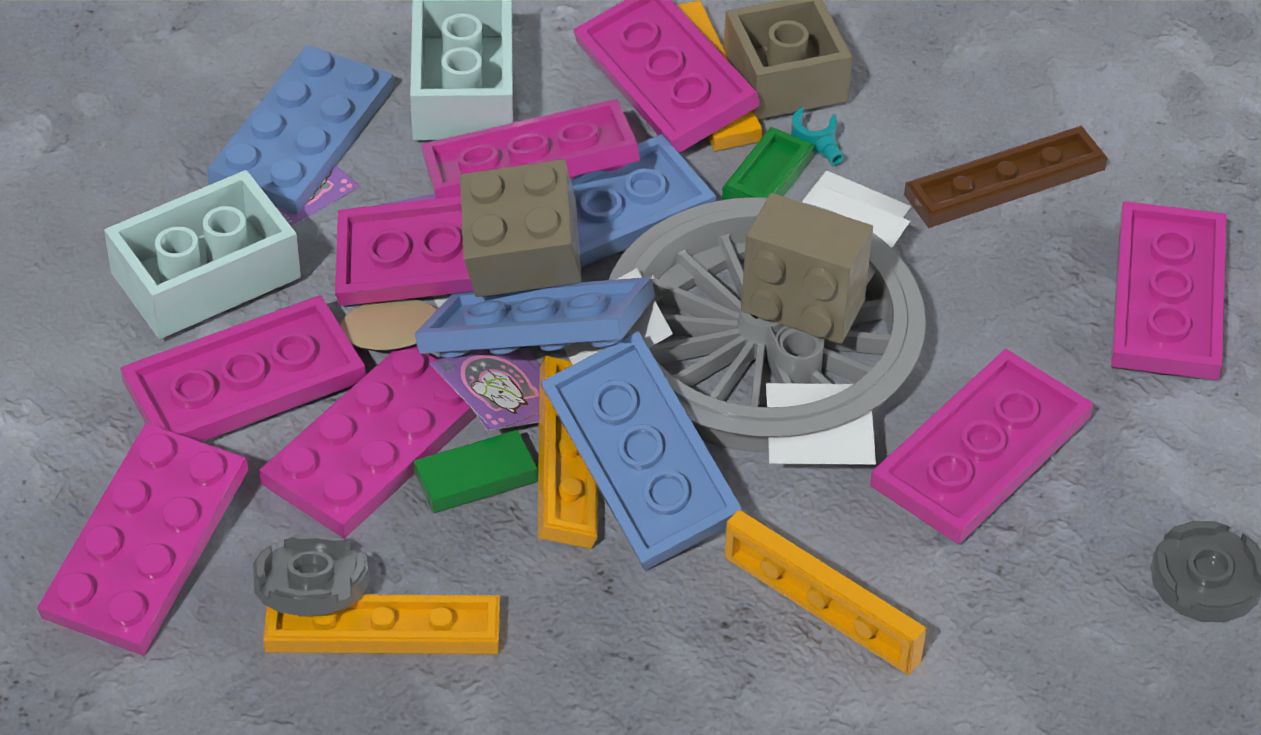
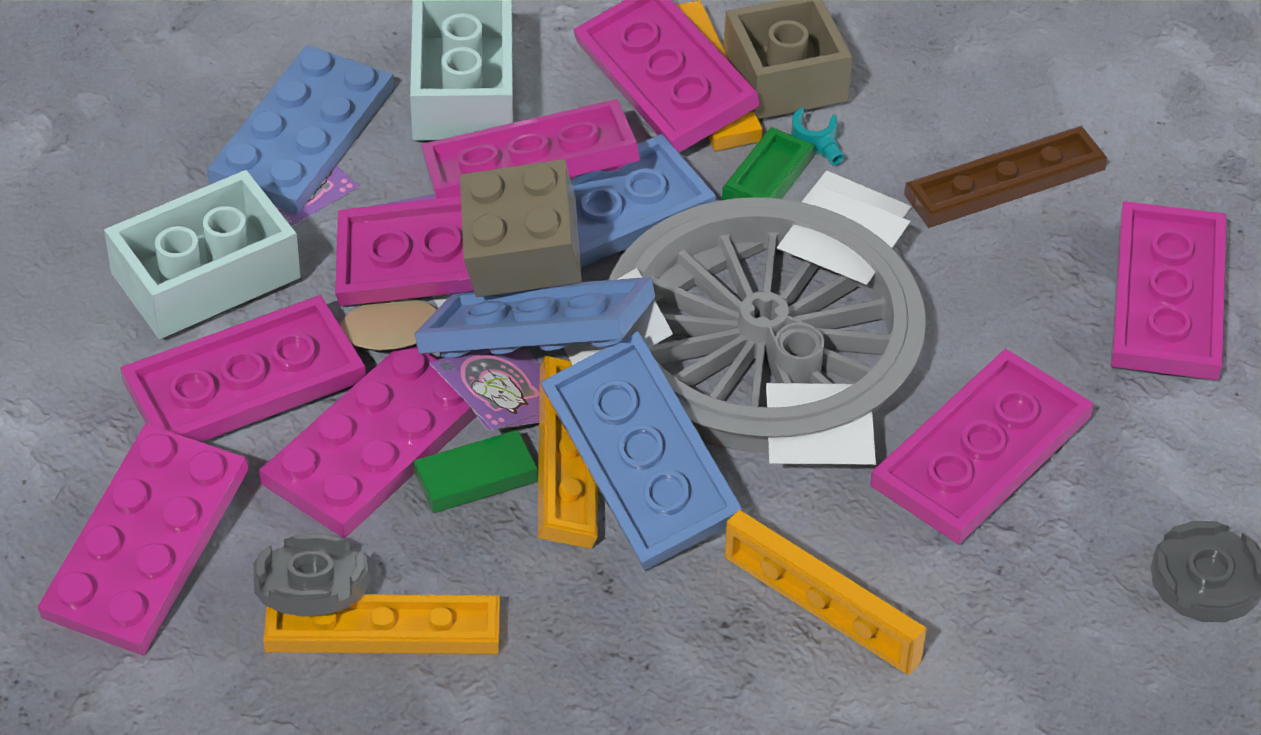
dark tan brick [741,193,873,344] -> none

